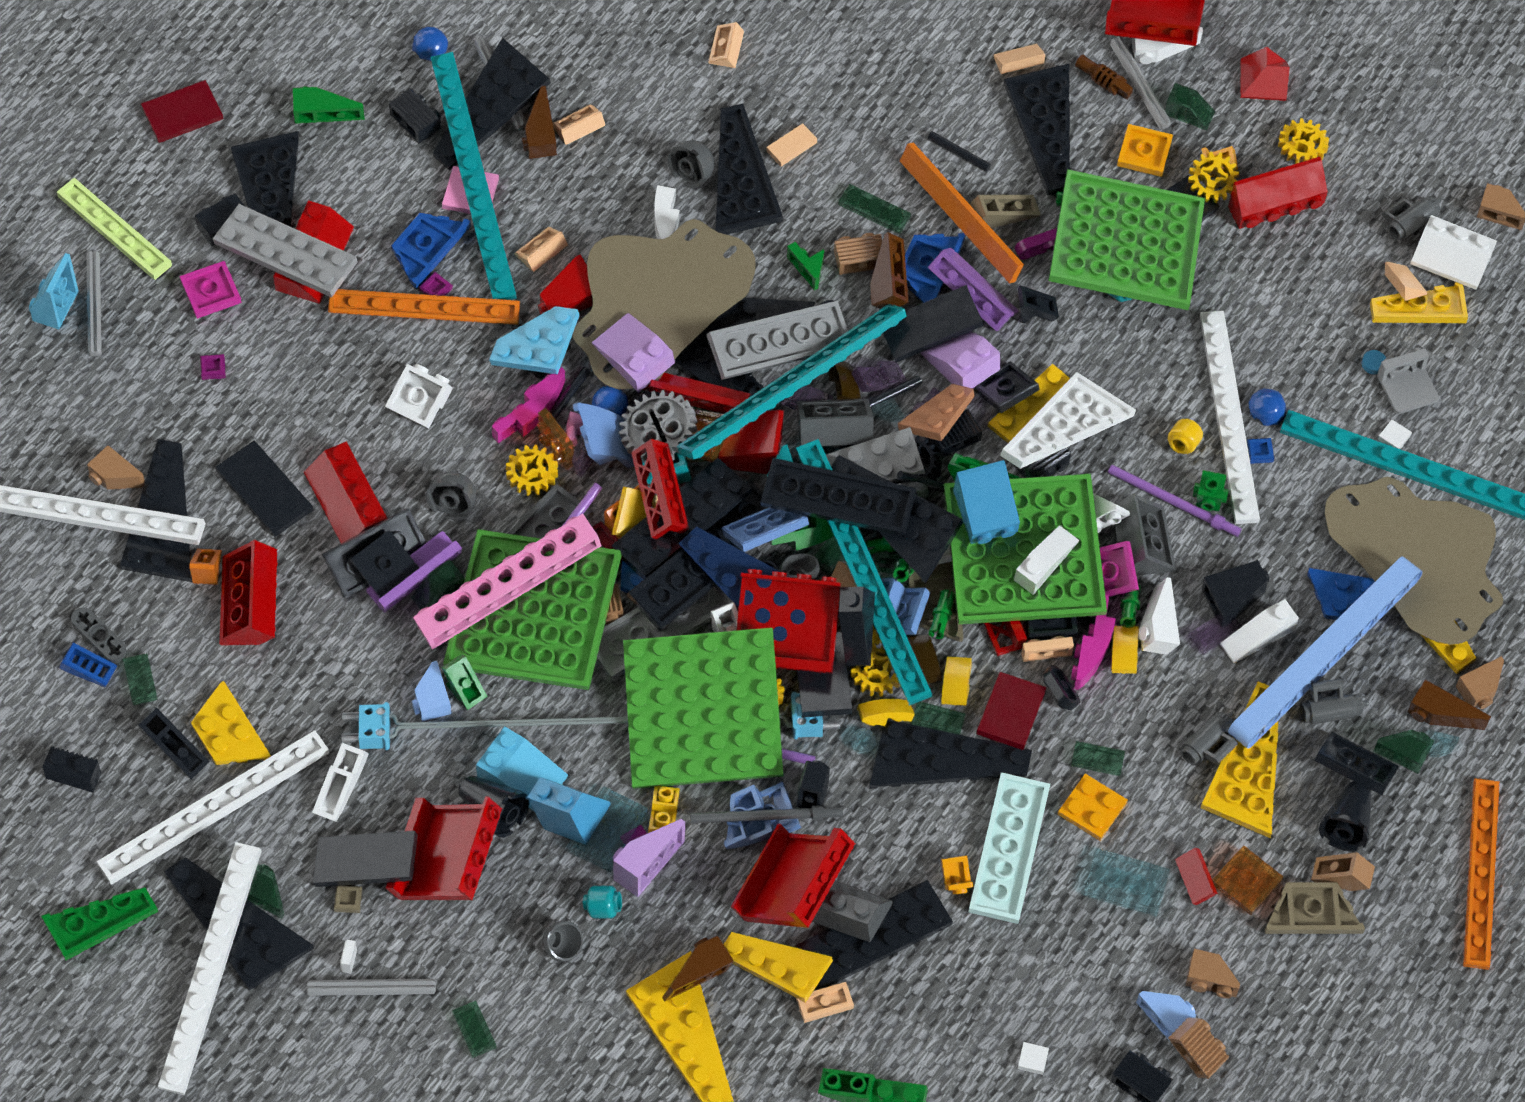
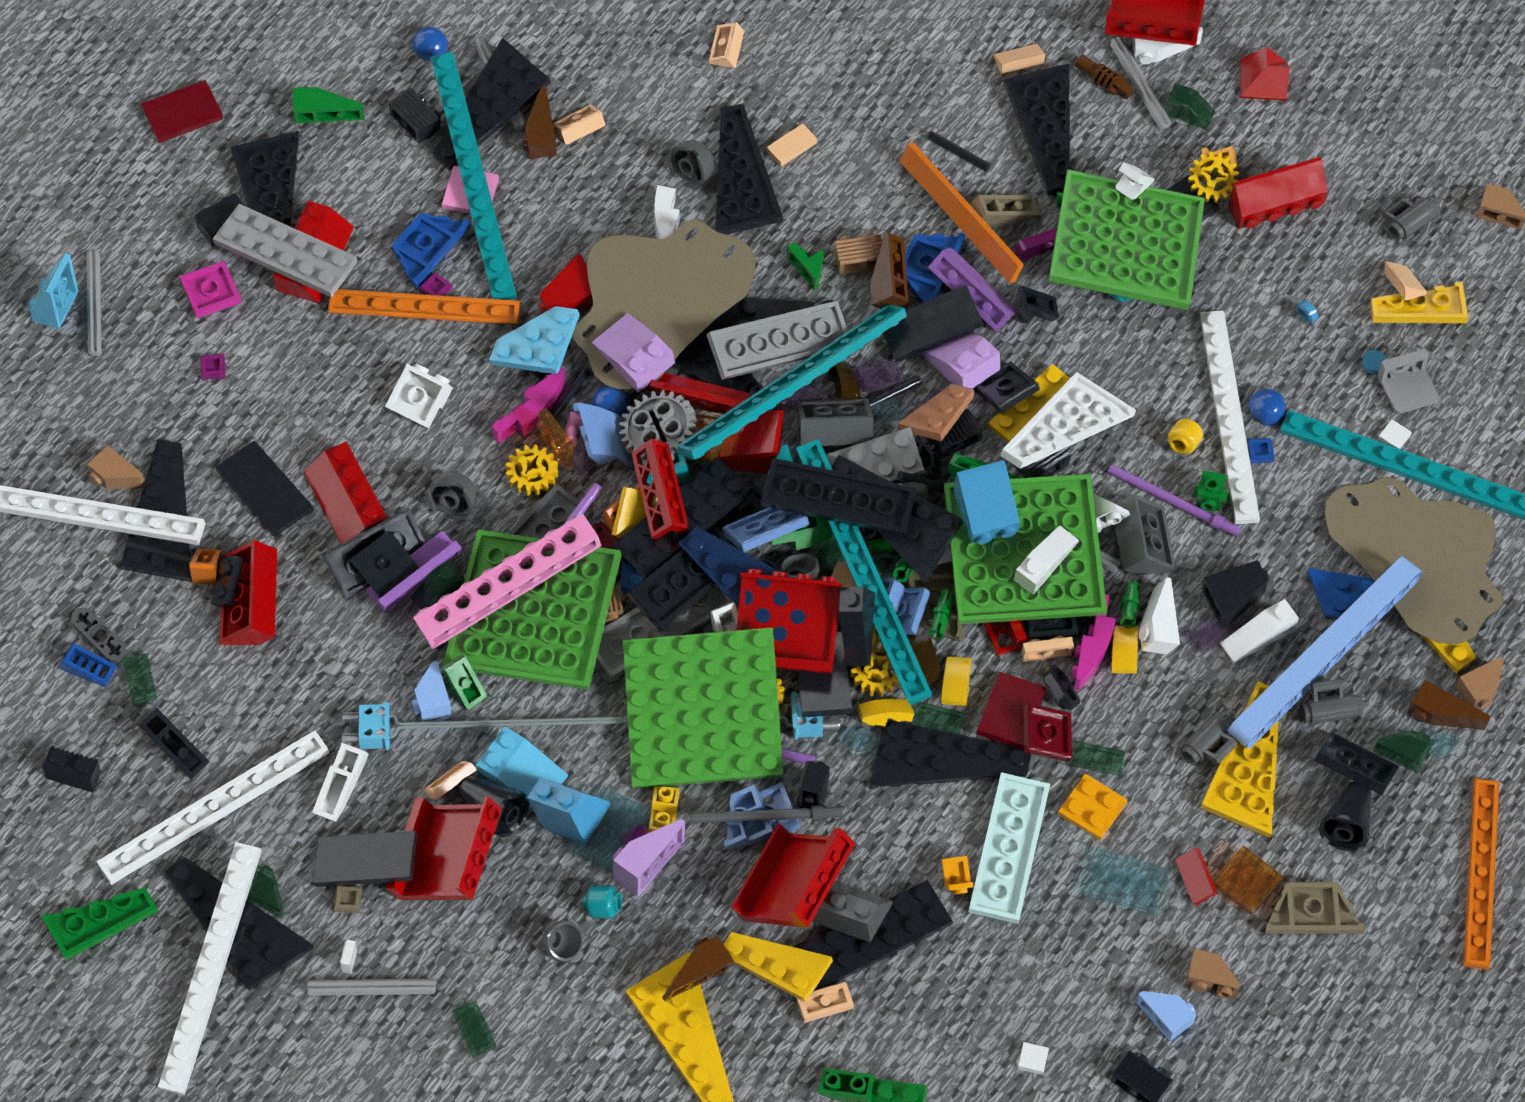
yellowish green plate [57,178,172,280] -> none
yellow wing [191,681,271,765] -> none
light nougat slope [514,227,568,272] -> none
clear green plate [838,184,911,235] -> none
dark pink plate [1100,541,1139,597] -> none
light orange plate [1117,124,1173,177] -> none
medium nougat brick [1168,1017,1229,1079] -> none
yellow gear [1278,118,1329,164] -> none
medium nougat slope [1311,852,1375,891] -> none
white slope [1410,215,1497,290] -> none
none -> black plate [211,556,244,607]
none -> light nougat tile [424,761,476,800]
none -> dark red tile [1023,703,1072,761]
none -> white slope [1116,162,1155,200]
none -> dark azure tile [1296,299,1318,323]

